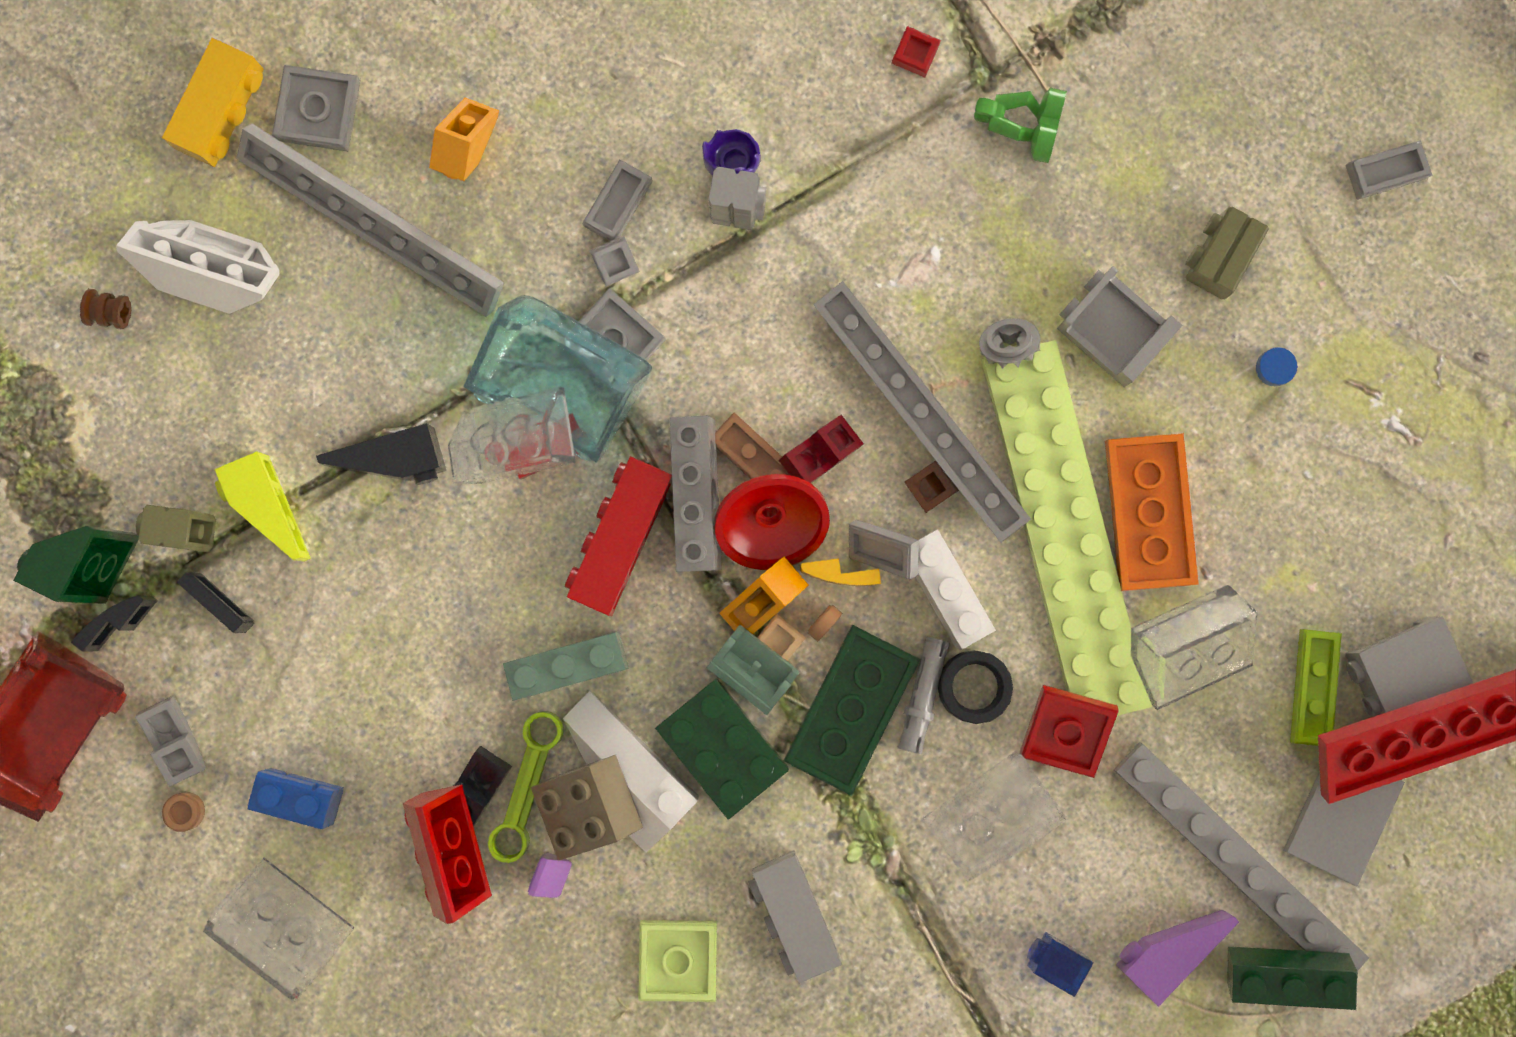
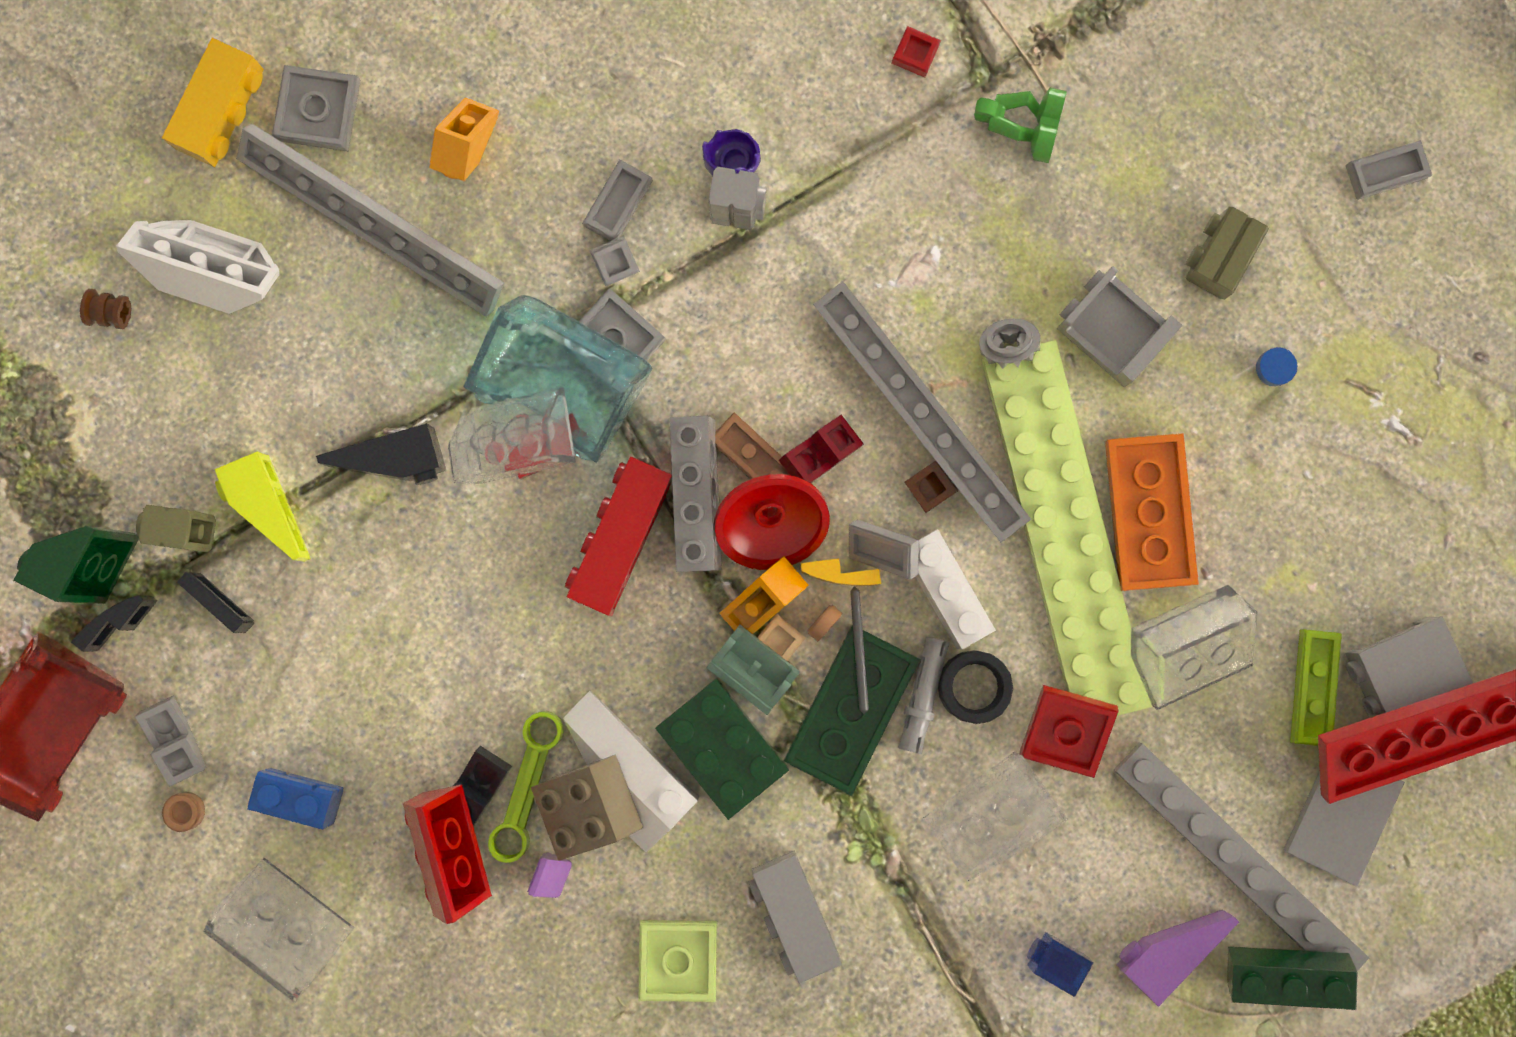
sand green brick [503,632,629,701] -> none
none -> dark grey axle [850,586,869,715]

